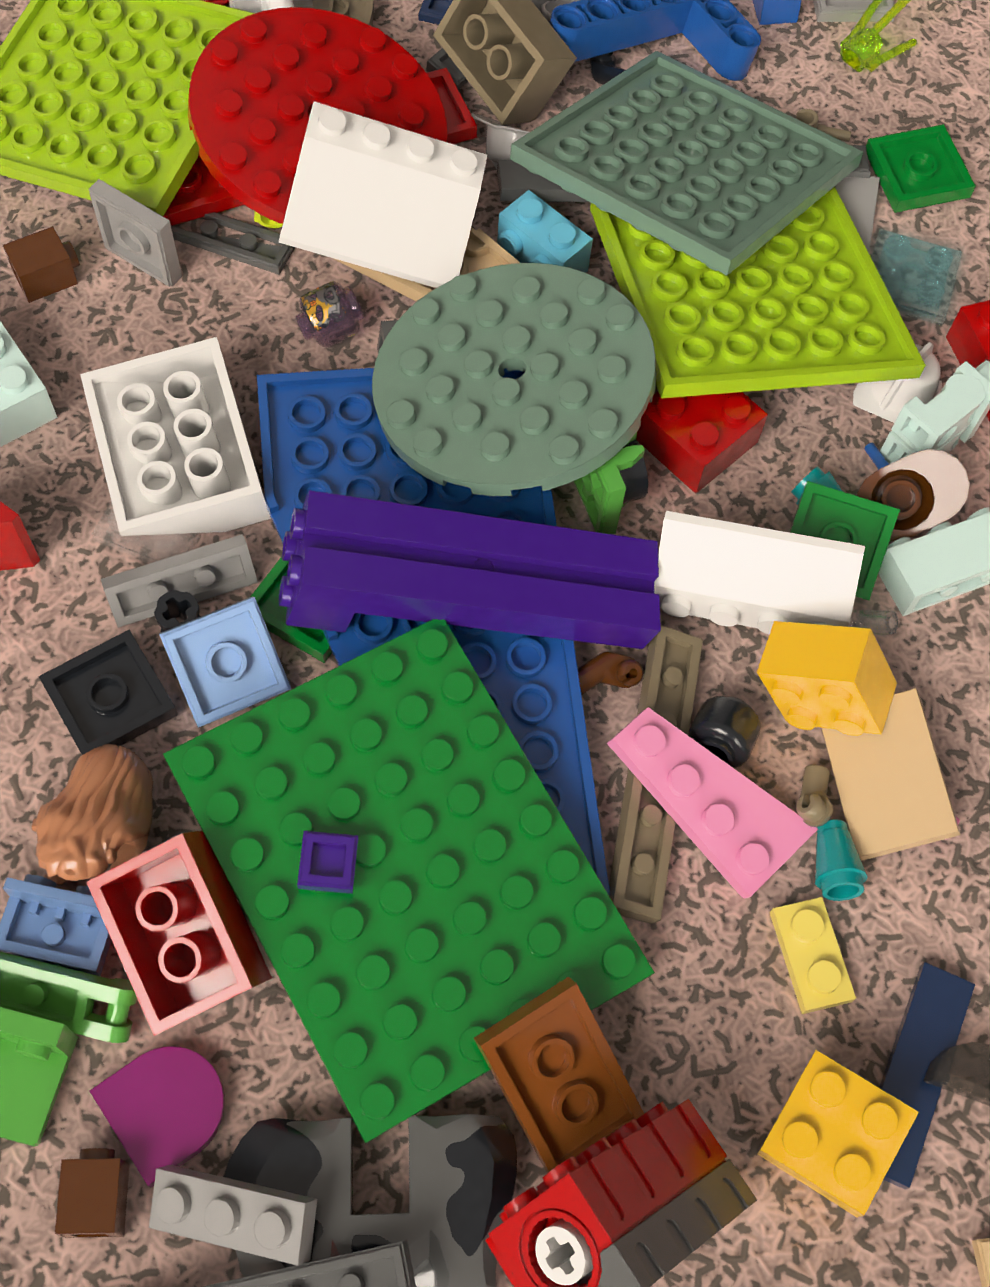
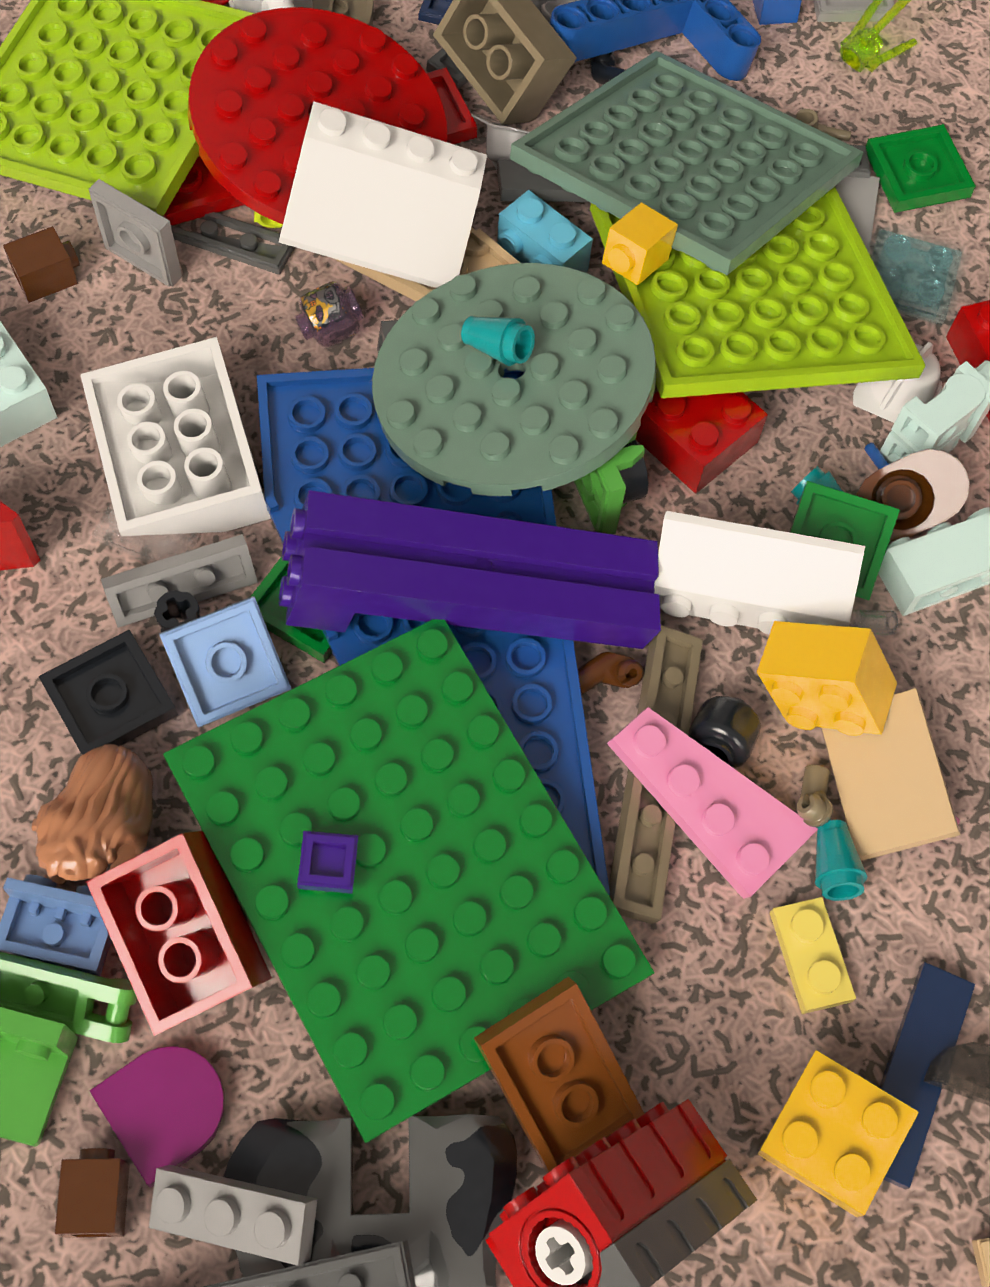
none -> teal cone [461,316,535,366]
none -> yellow brick [602,202,678,285]

